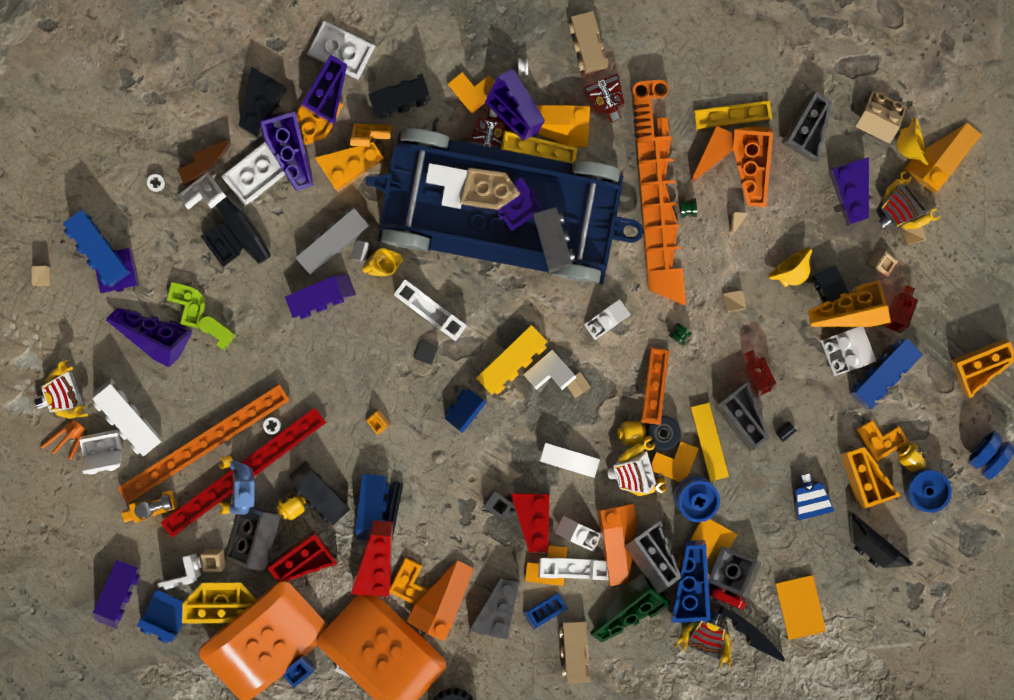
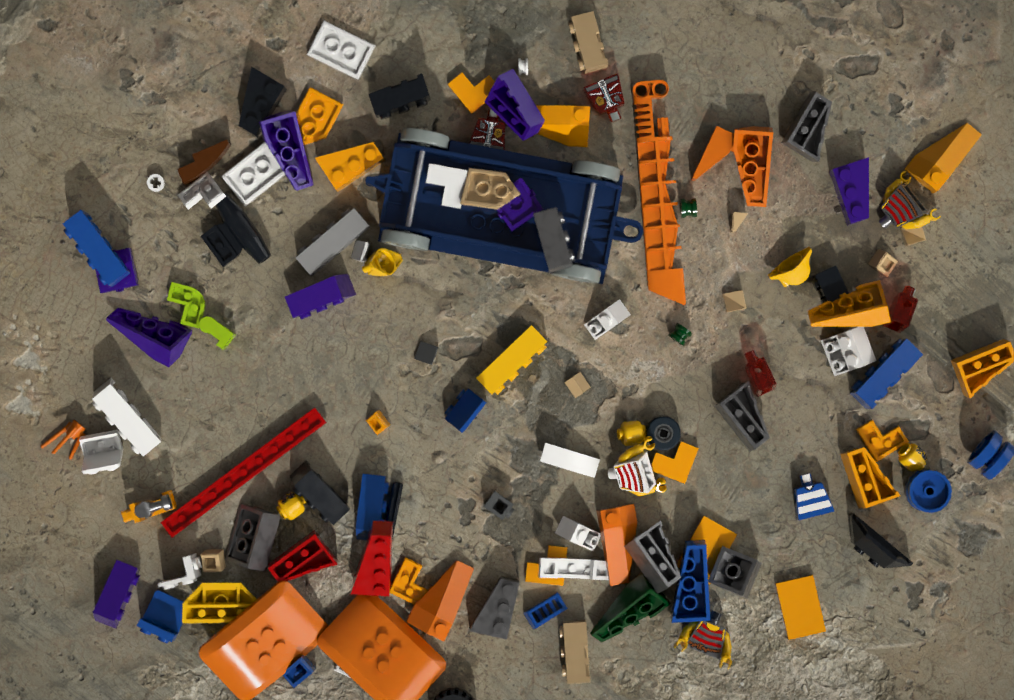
tan slope [31,266,50,286] -> none
torso [34,360,88,419] -> none
orange plate [117,384,290,504] -> none
medium blue torso [218,456,254,515] -> none
white bush [263,417,281,434] -> none
dark purple wedge [300,55,347,125] -> none
light orange tile [350,123,392,146] -> none
white arch [394,280,467,342] -> none
yellow tile [500,131,578,164] -> none
red wedge [511,493,550,553] -> none
white tile [524,350,577,390] -> none
orange tile [641,347,669,425] -> none
blue wheel [673,475,720,522] -> none
yellow tile [690,402,729,482] -> none
yellow tile [693,100,772,130] -> none
red plate [709,586,746,610] -> none
black slope [719,605,785,662] -> none
black hinge [775,421,797,442] -> none
tan slope [856,90,907,144] -> none
yellow hat [897,117,929,165] -> none

